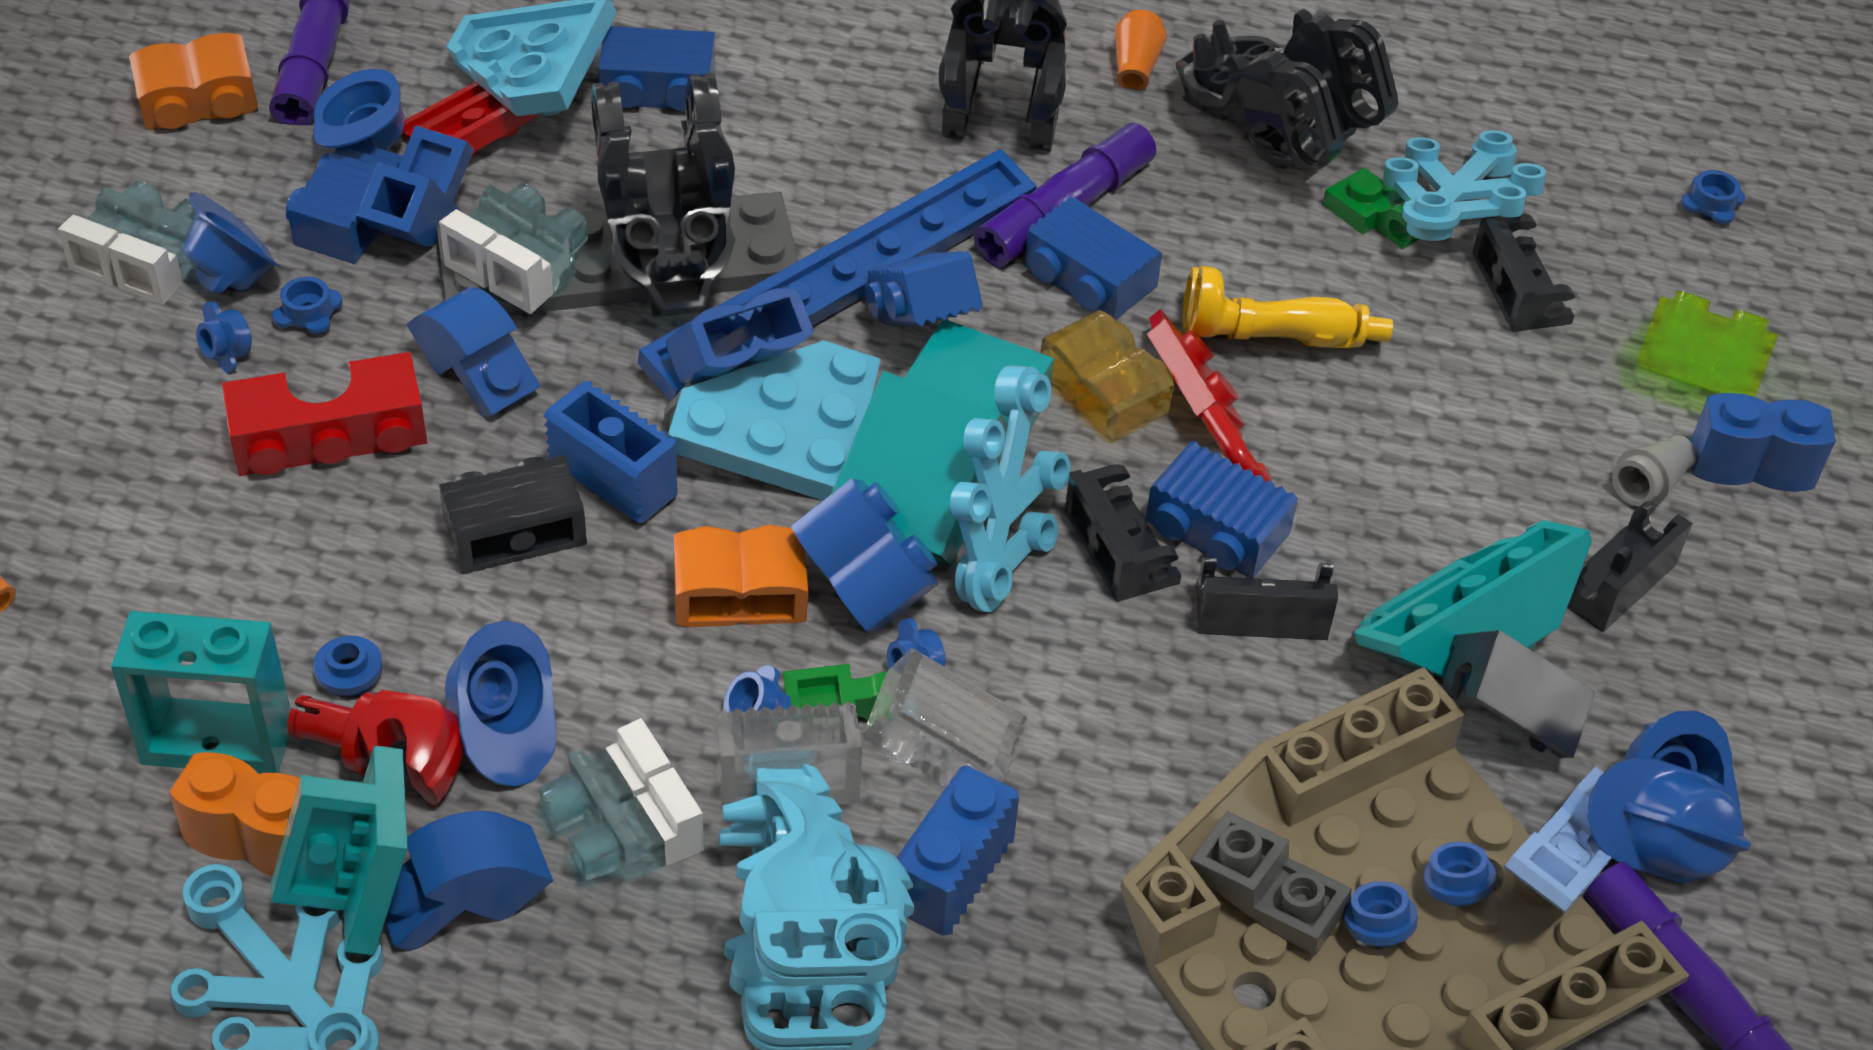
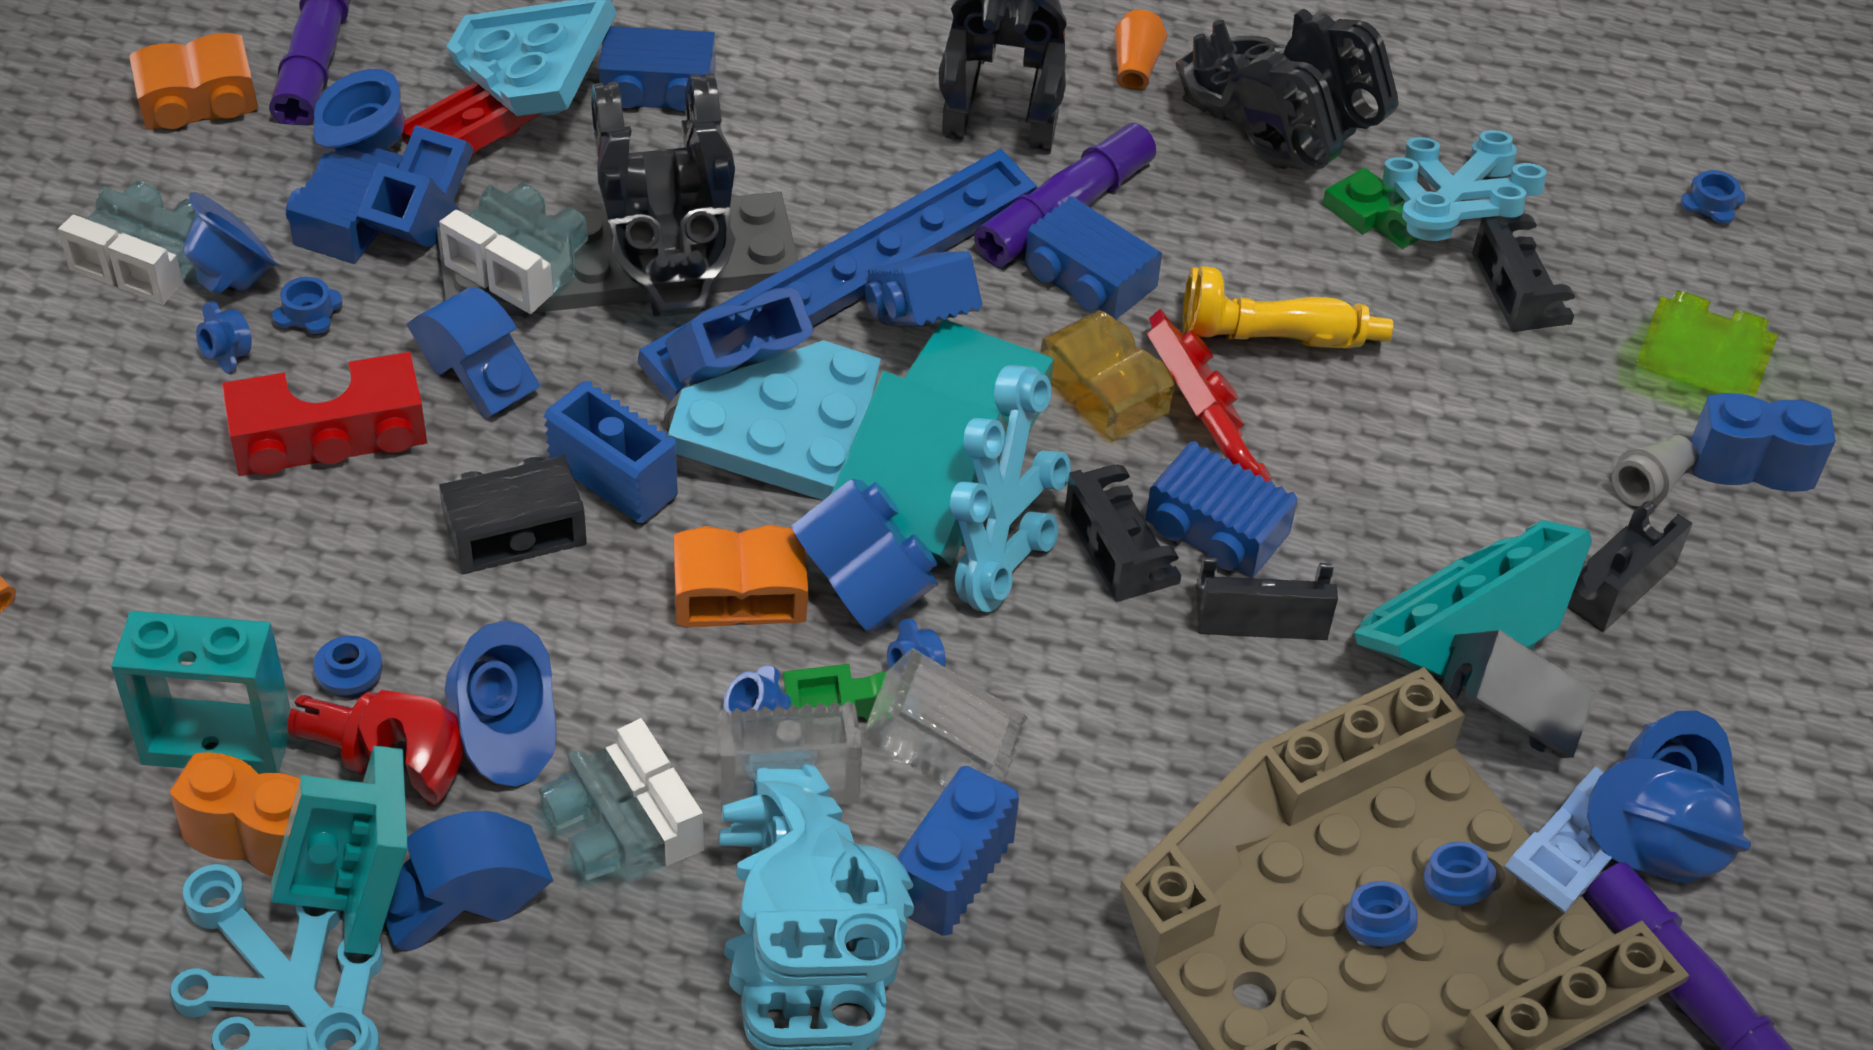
dark grey slope [1191,811,1352,955] -> none

